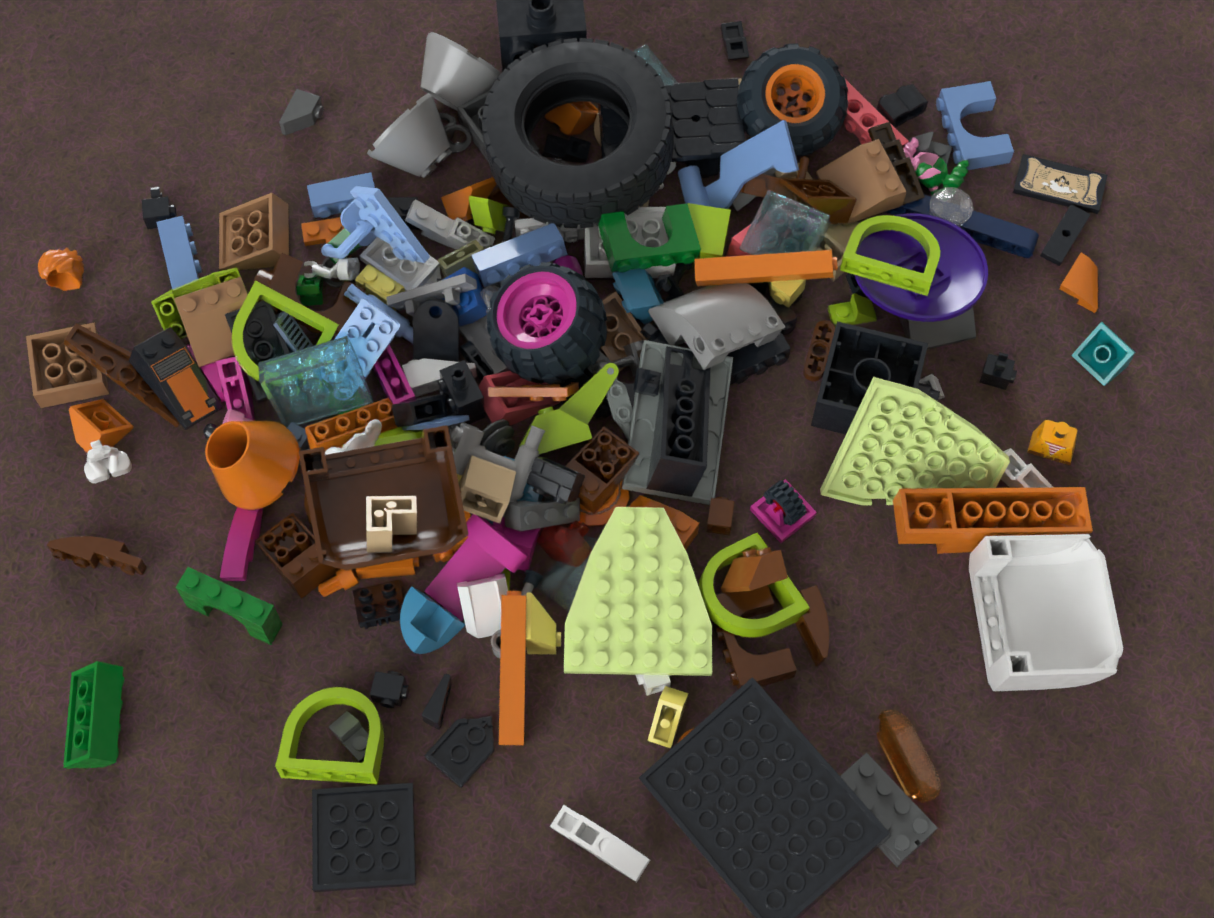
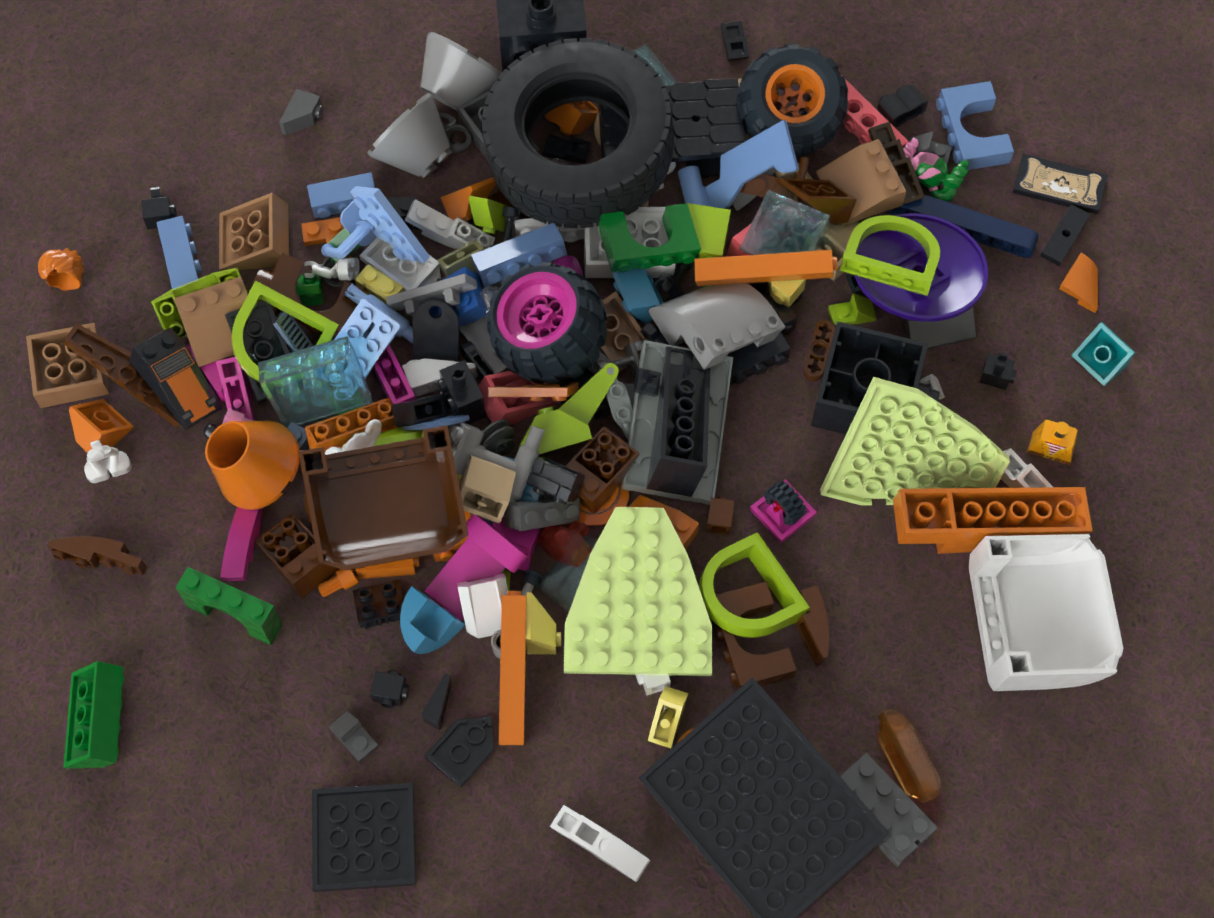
lime window [275,687,384,784] -> none
tan brick [366,496,417,553] -> none
dark orange slope [721,547,788,593] -> none
clear dish [929,187,973,227] -> none

